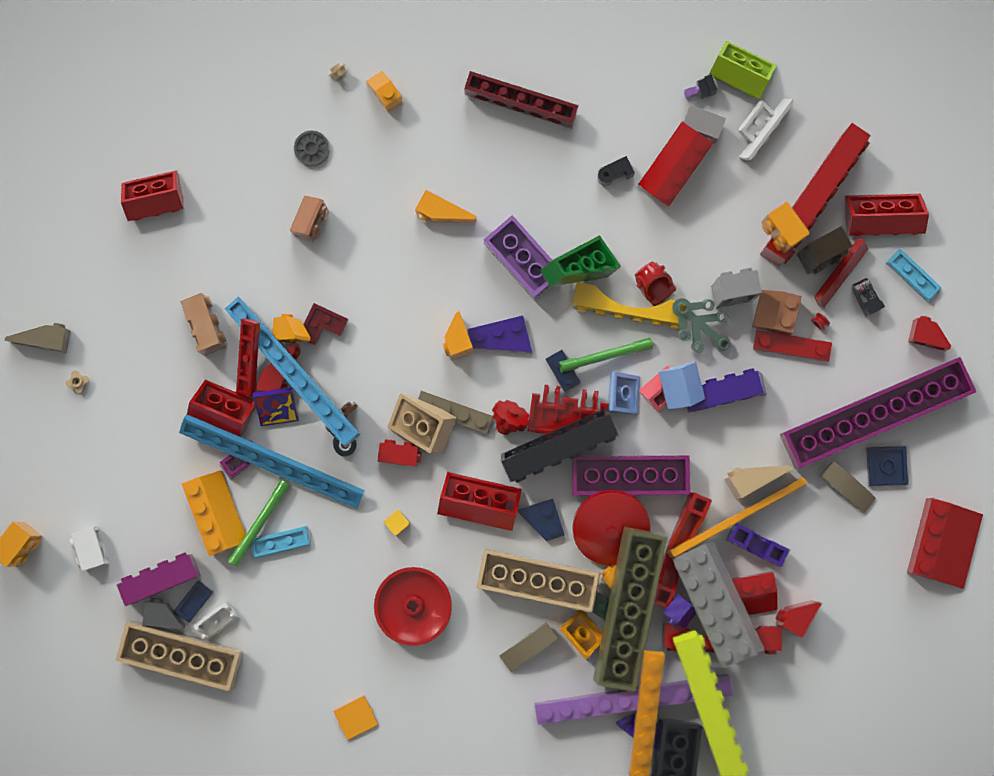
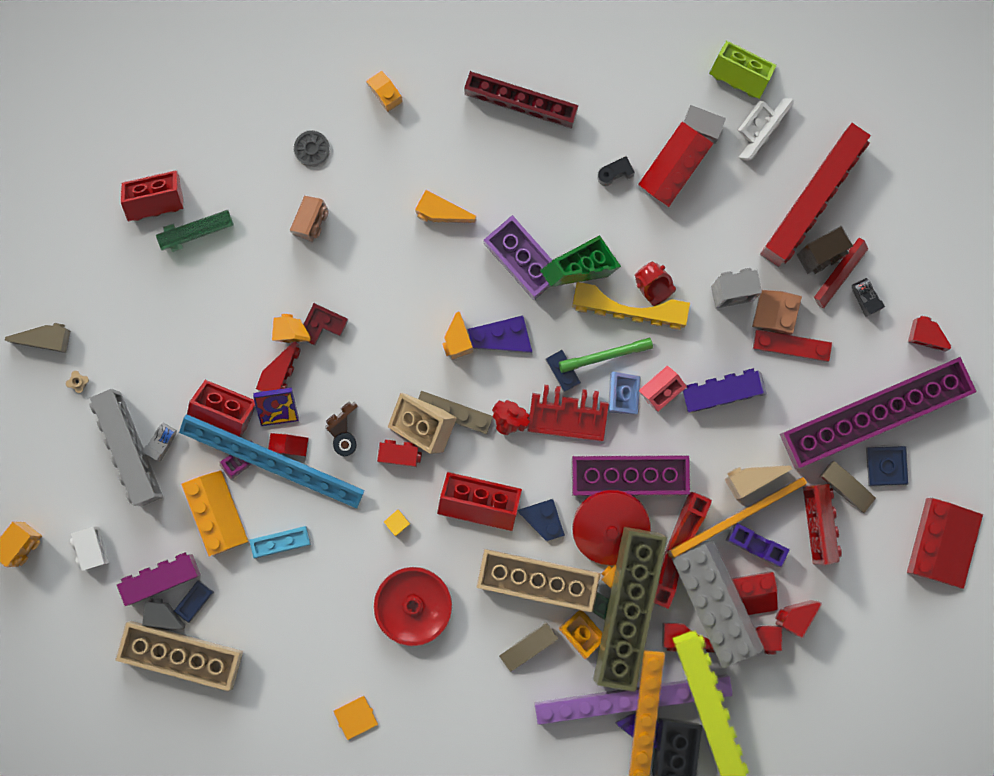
medium nougat wedge [180,293,227,356] -> none
white hinge [193,602,239,641] -> none
dark azure plate [225,296,360,447] -> none
bright green piece [228,480,291,567] -> none
red plate [236,318,260,397] -> none
tan plate [329,63,347,80] -> none
black brick [501,407,618,483] -> none
light blue slope [658,361,705,409] -> none
dark purple brick [664,594,697,629] -> none
sand green plant [672,298,731,353] -> none
black piece [684,74,717,99] -> none
light orange brick [761,201,810,254] -> none
red bush [811,312,830,331] -> none
red slope [845,193,929,236] -> none
medium azure tile [886,249,942,302] -> none
none -> light grey brick [89,389,163,506]
none -> light grey leg [142,423,177,461]
none -> clear green piece [156,209,234,252]
none -> red slope [268,433,309,457]
none -> red slope [803,484,842,565]

